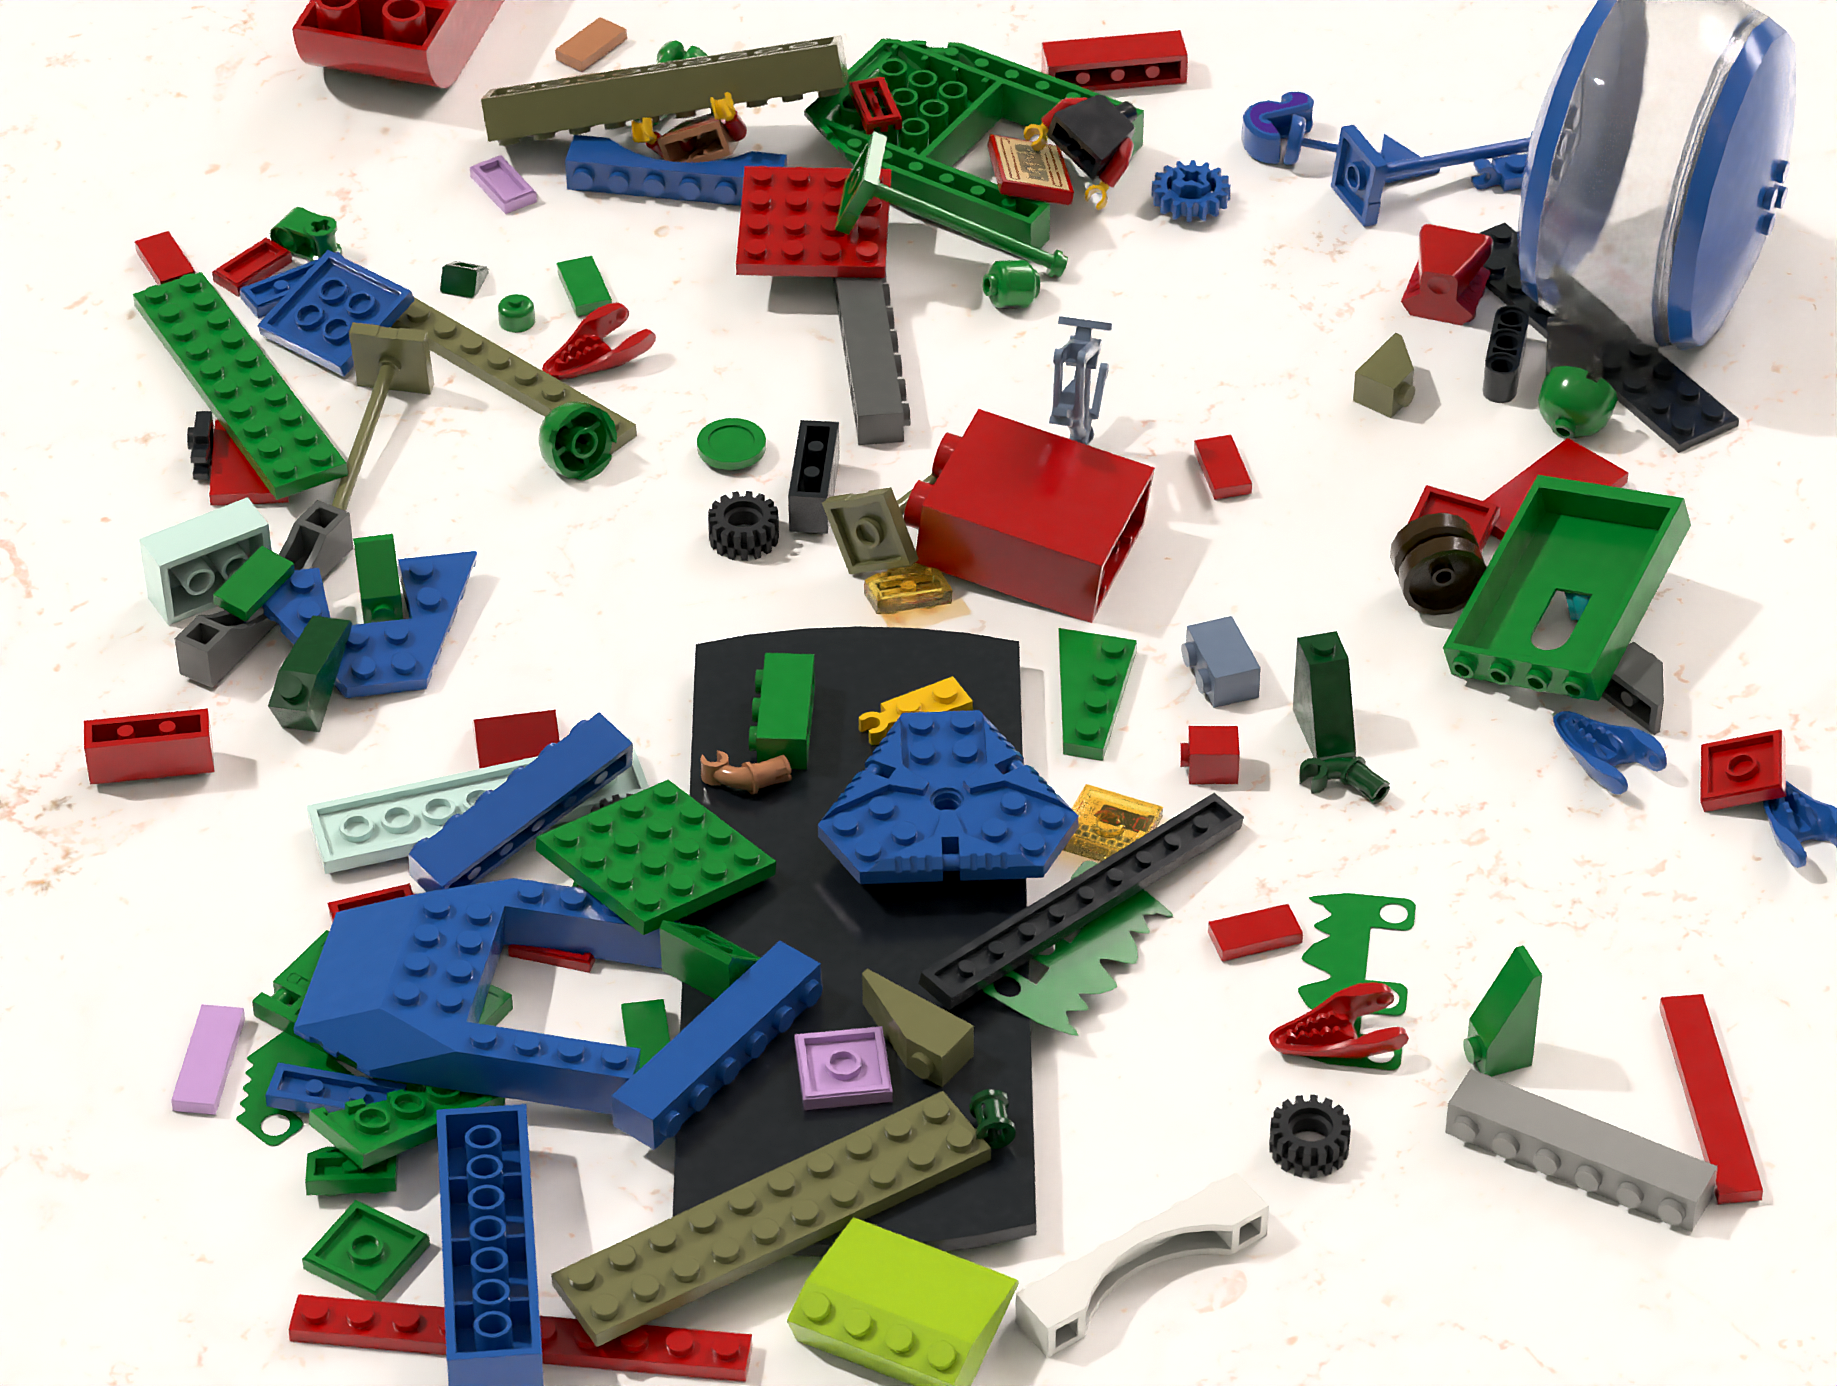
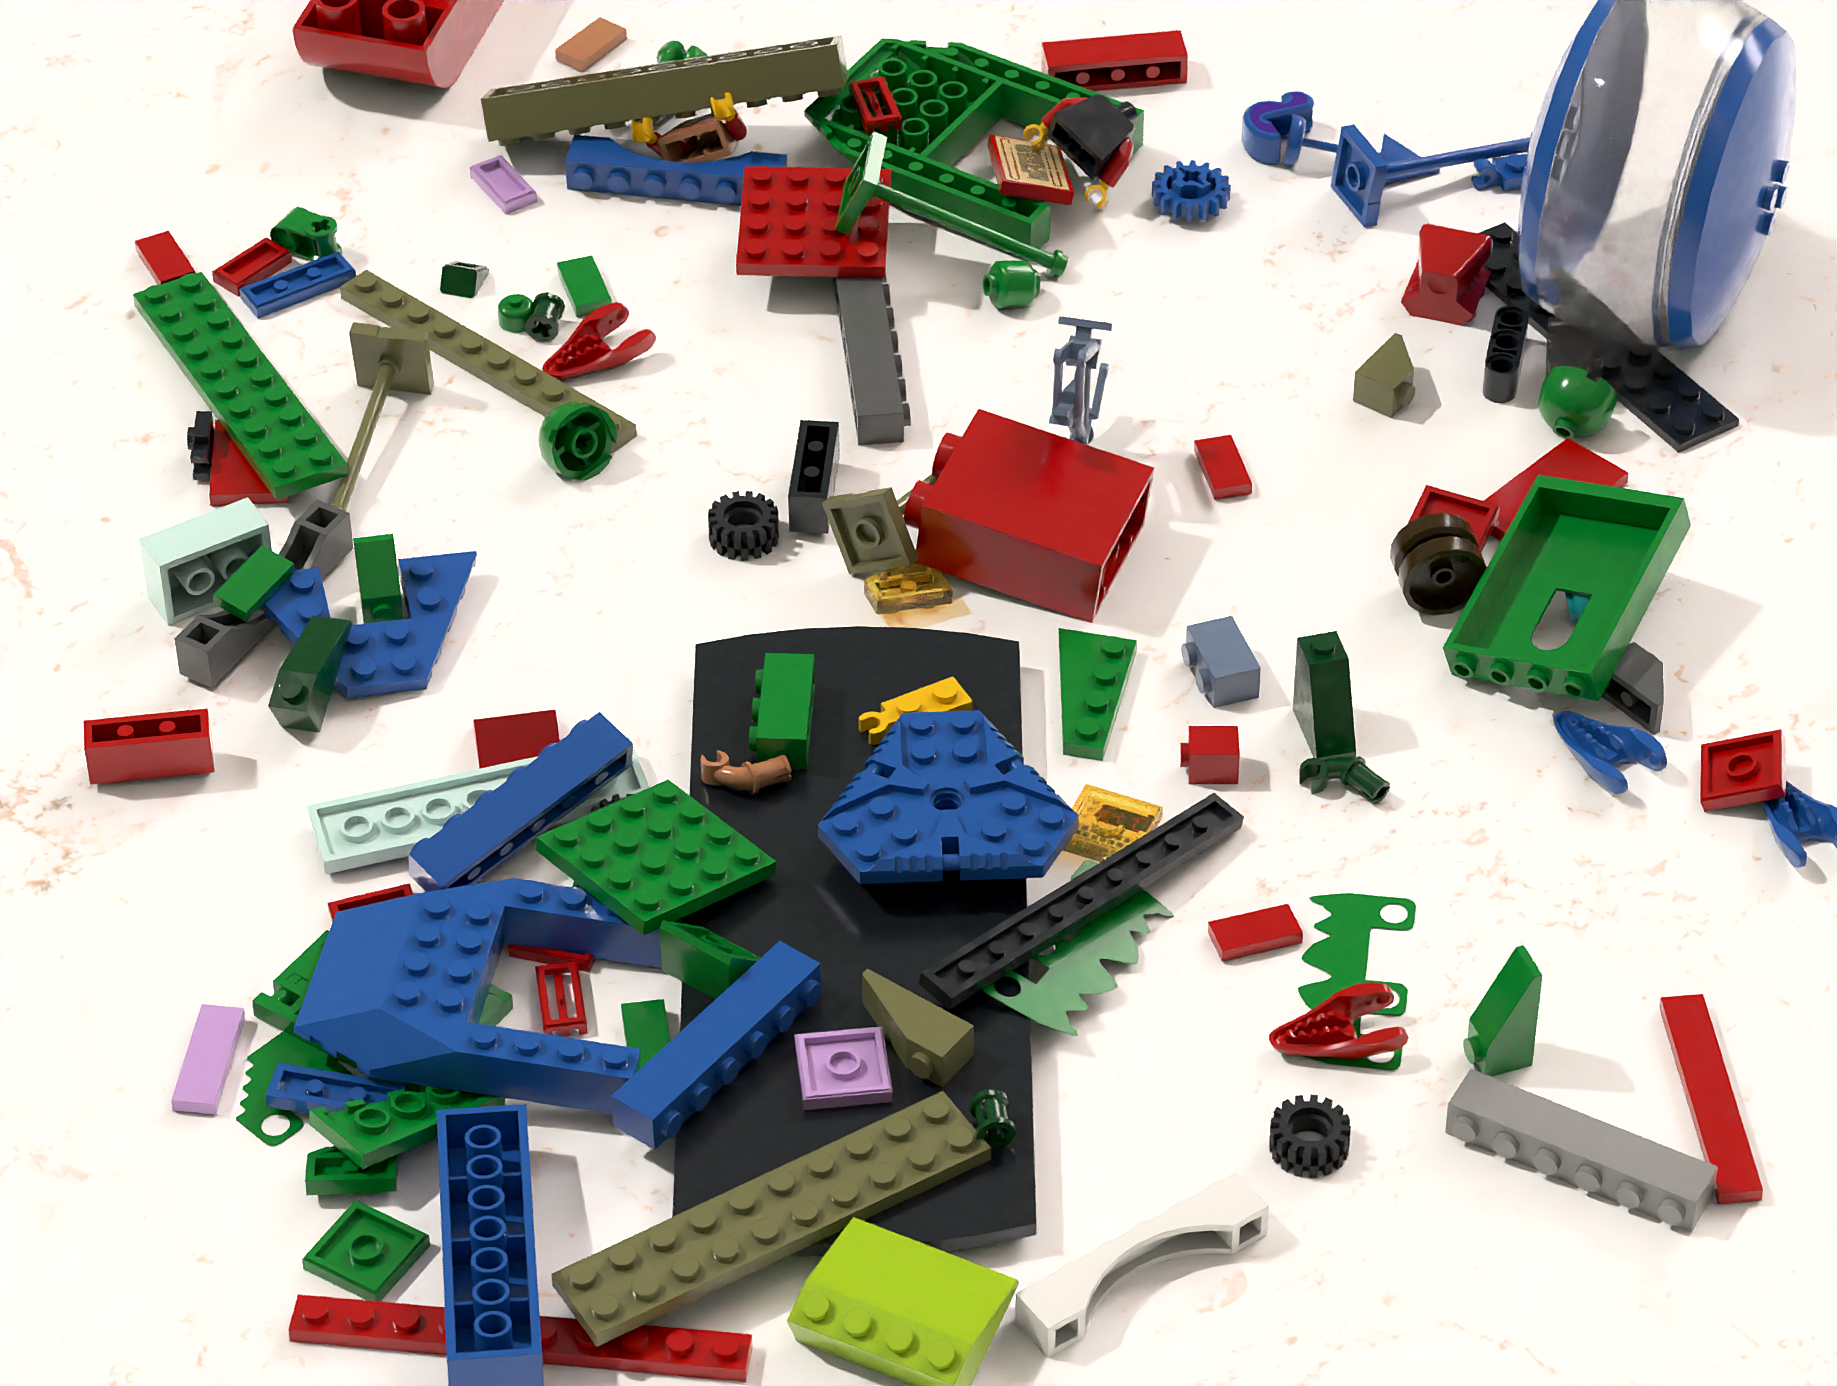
blue plate [257,250,415,377] -> none
green piece [697,418,766,470] -> none
none -> dark green bush [525,292,565,342]
none -> red tile [535,961,588,1037]

